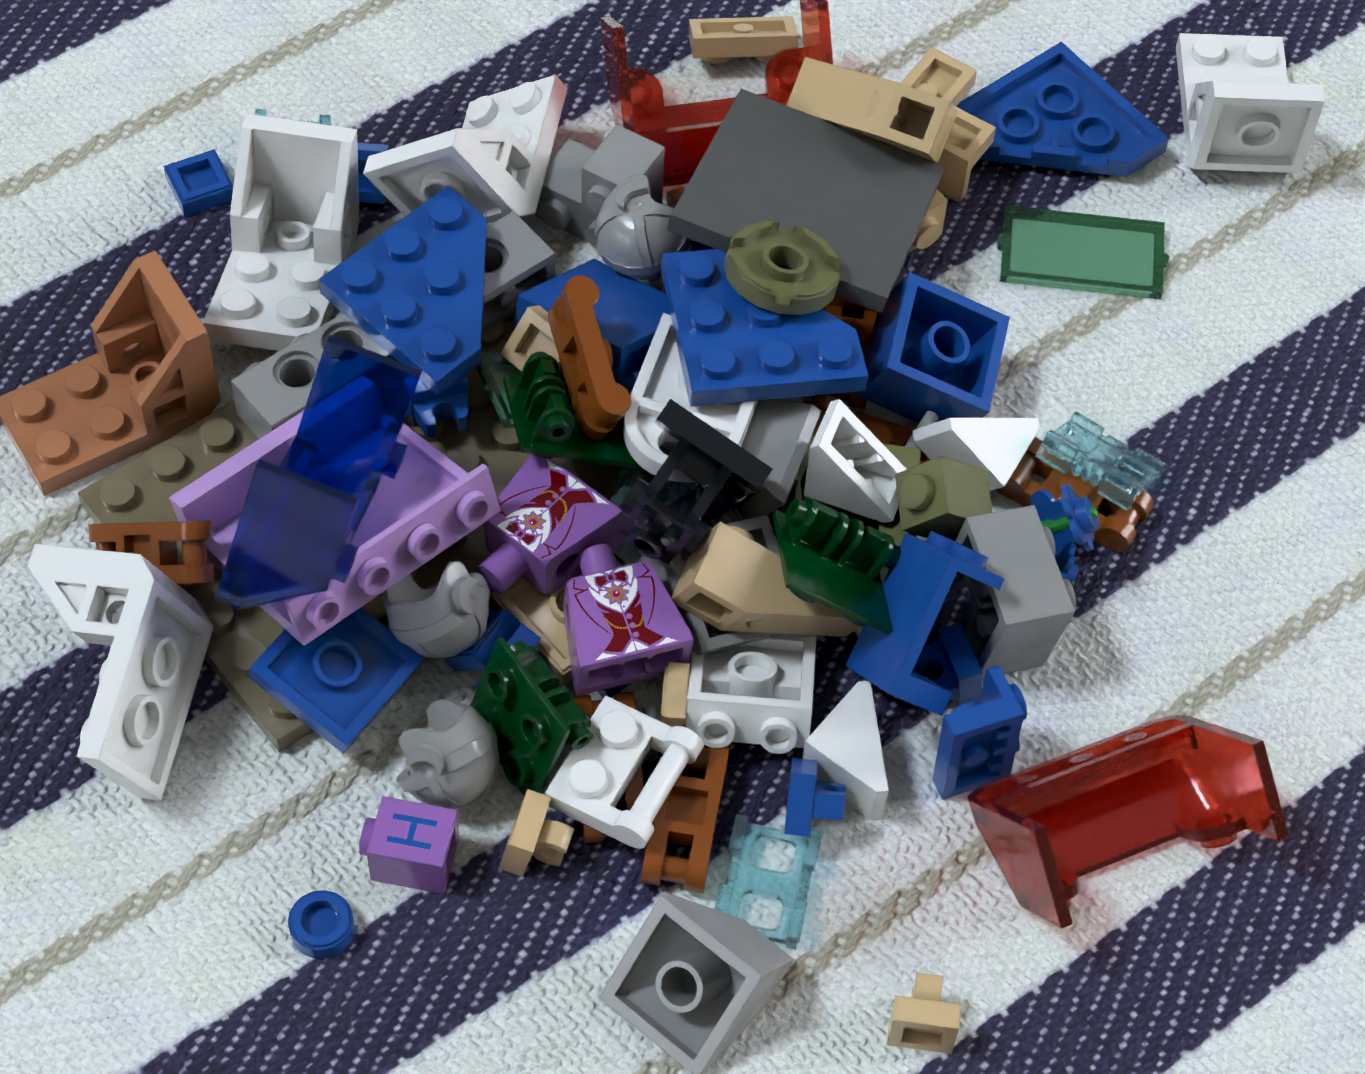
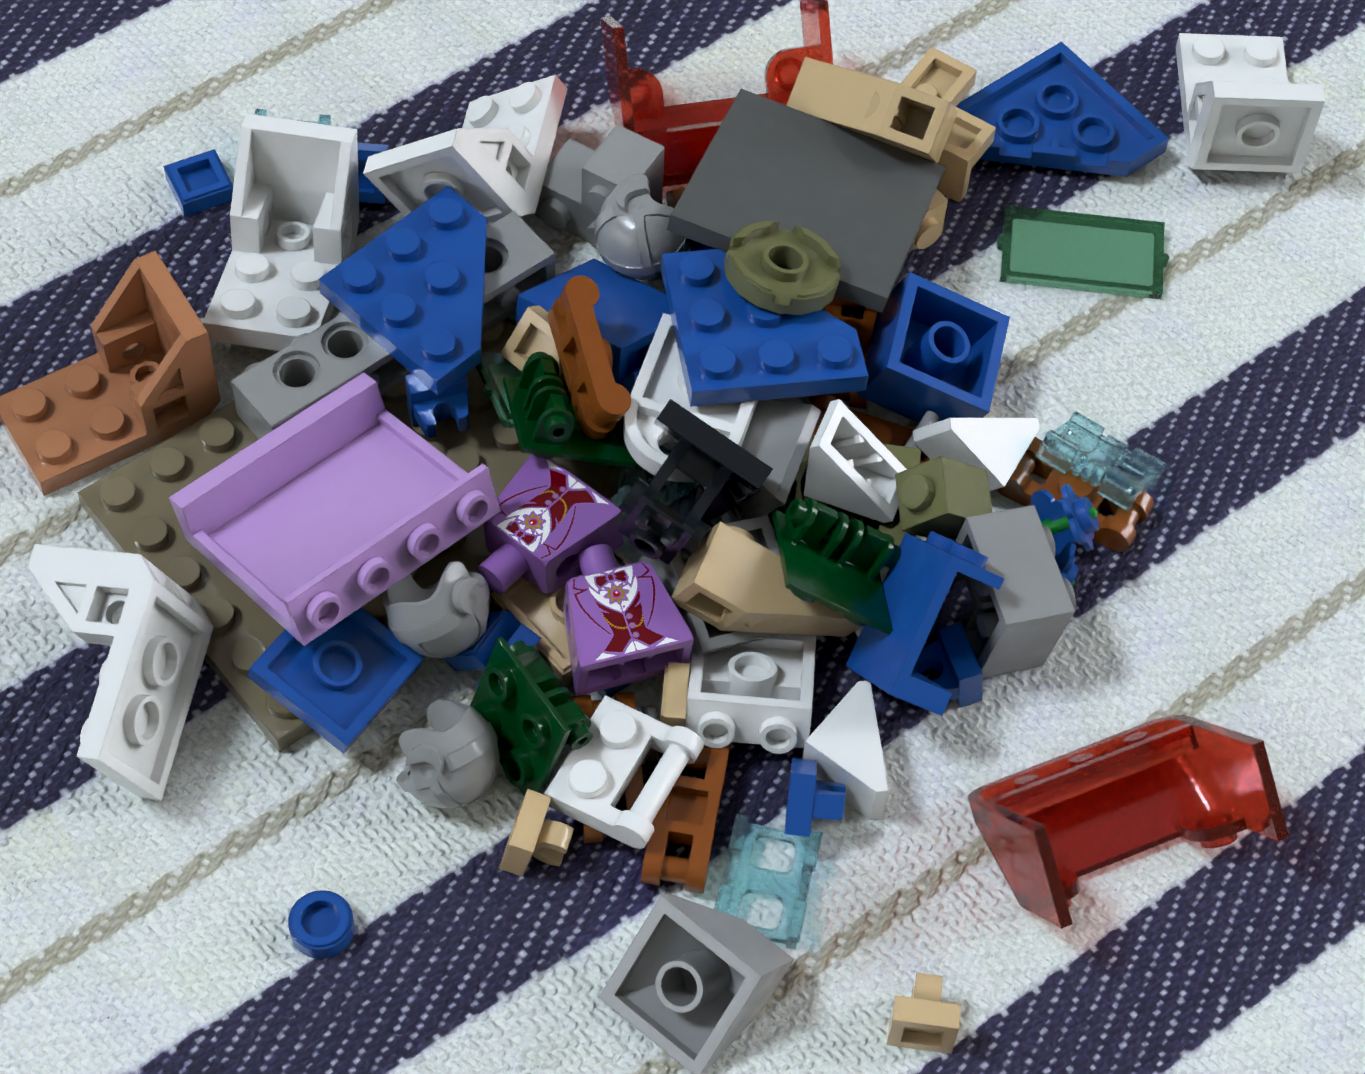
dark orange plate [88,520,215,584] -> none
clear blue windscreen [215,335,422,610] -> none
medium lavender brick [359,796,459,894] -> none
tan plate [689,16,799,64] -> none
blue bracket [932,665,1027,800] -> none

